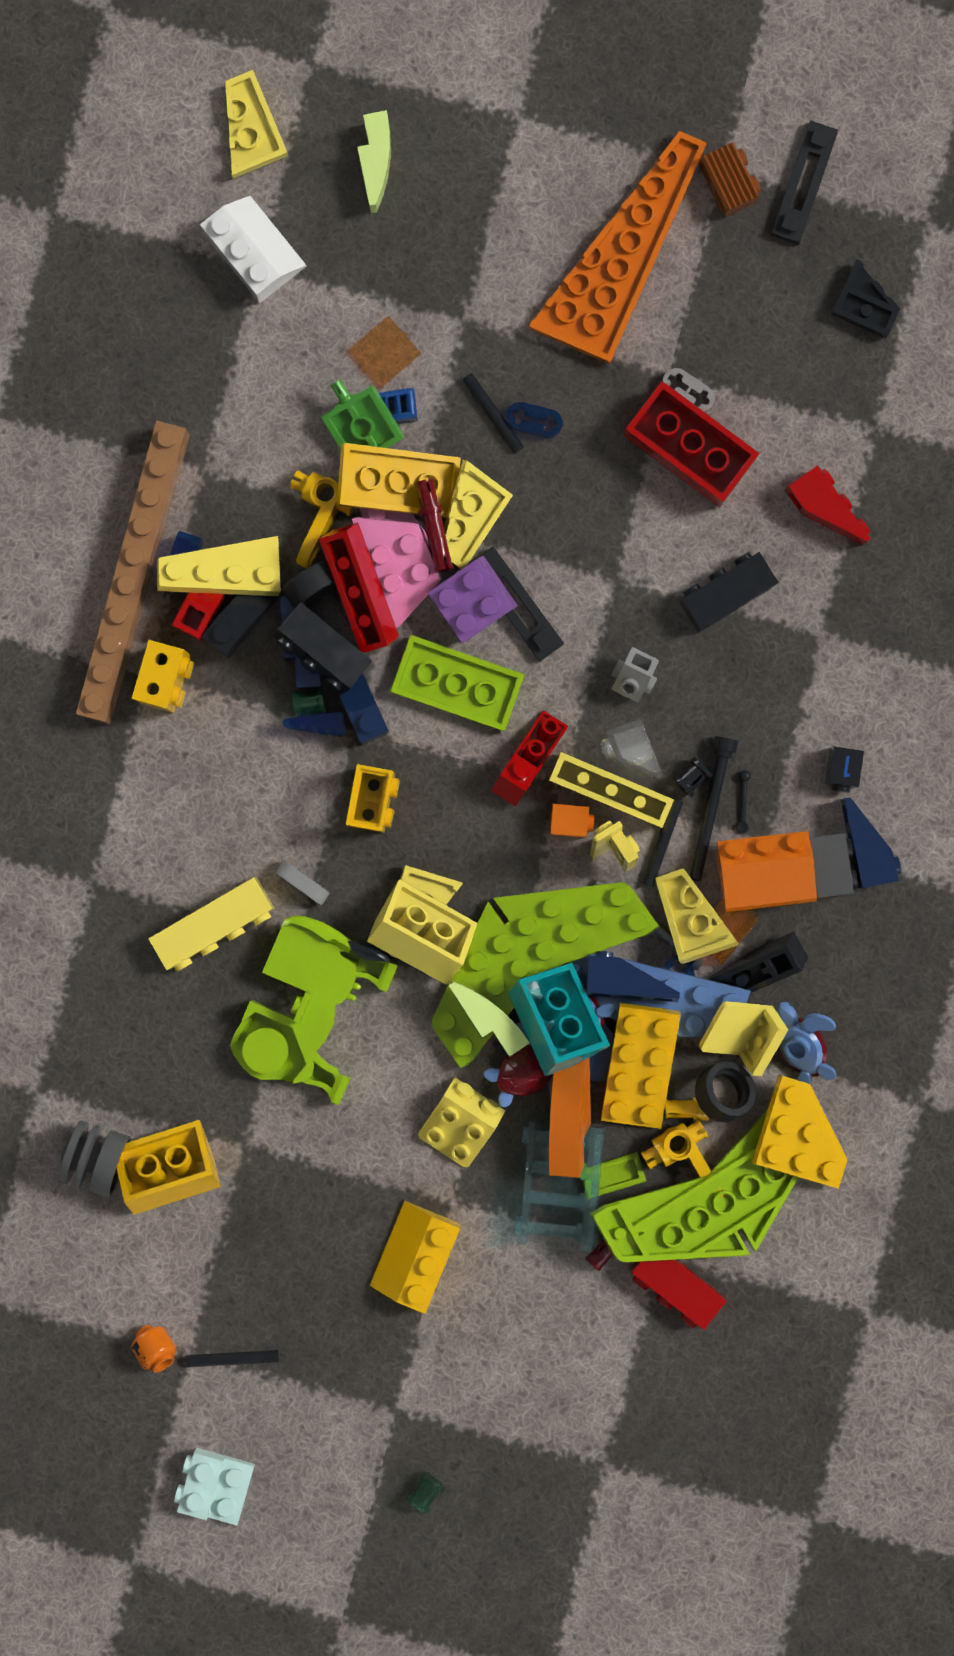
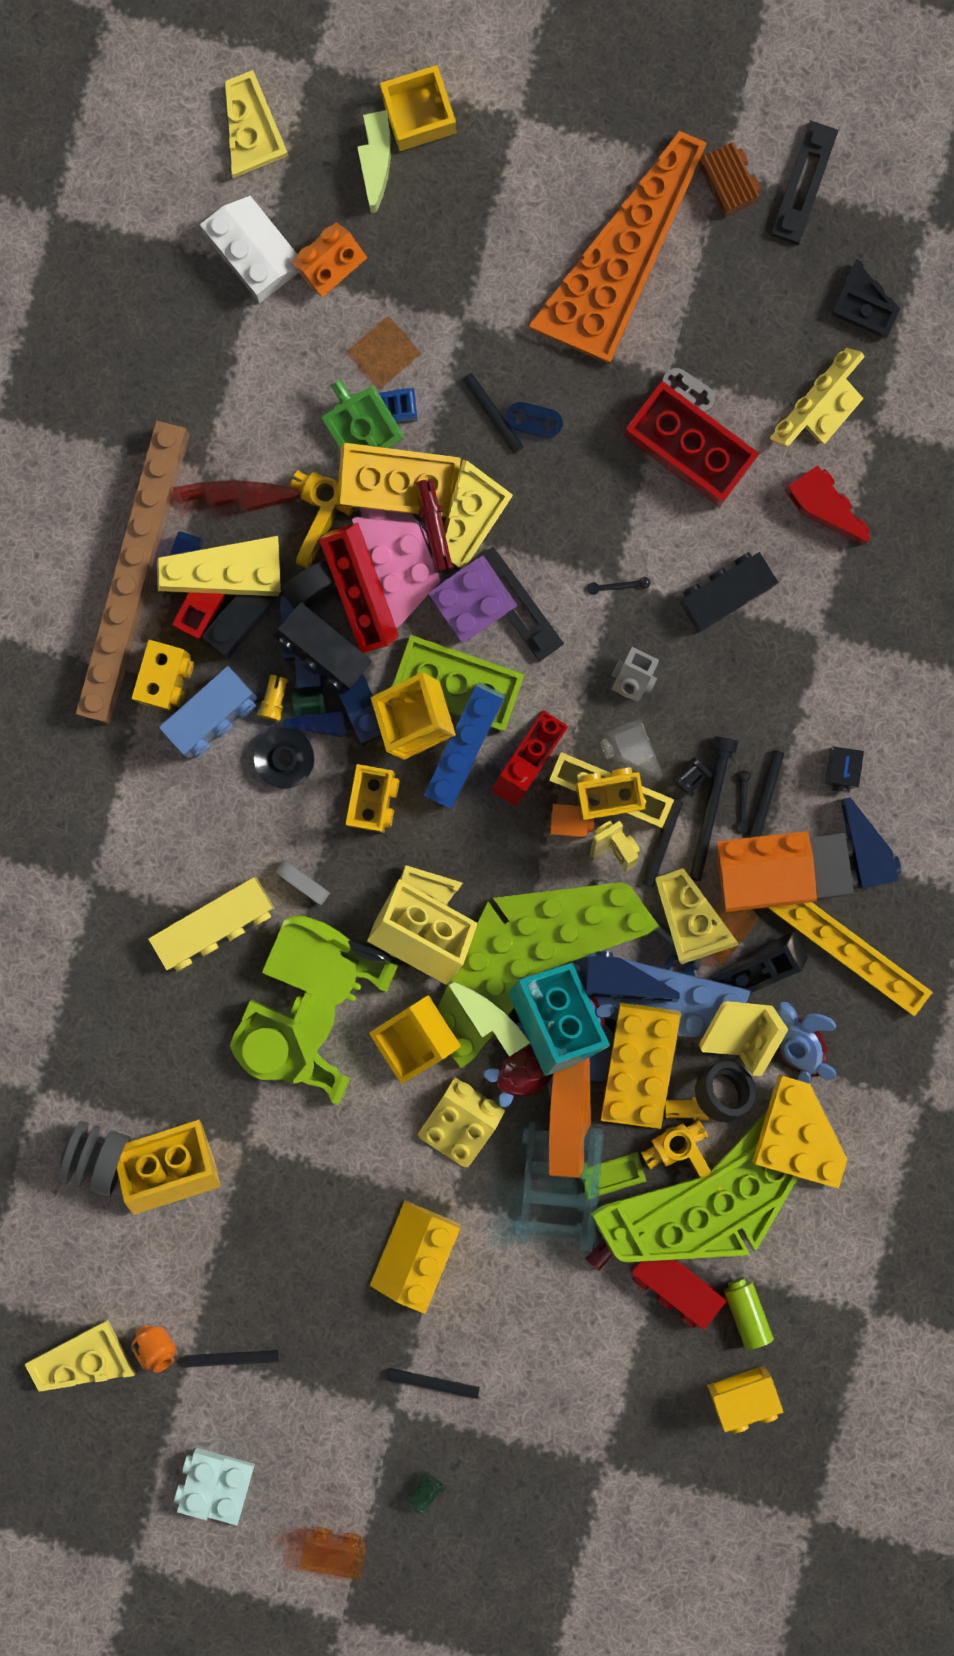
none -> light yellow wing [25,1320,136,1392]
none -> medium blue brick [159,666,258,758]
none -> clear red slope [173,480,301,513]
none -> black dish [254,728,315,789]
none -> yellow pin [257,675,289,722]
none -> orange brick [291,222,367,298]
none -> clear orange bracket [300,1527,367,1580]
none -> yellow piece [369,995,461,1085]
none -> yellow piece [370,672,456,760]
none -> yellow piece [380,65,456,152]
none -> black bar [388,1368,480,1399]
none -> blue arch [424,682,506,808]
none -> yellow piece [576,767,646,820]
none -> black hinge [588,577,651,595]
none -> yellow piece [707,1365,783,1434]
none -> lime brick [724,1277,774,1350]
none -> black bar [748,750,785,838]
none -> yellow plate [767,902,933,1016]
none -> light yellow bracket [770,348,865,447]

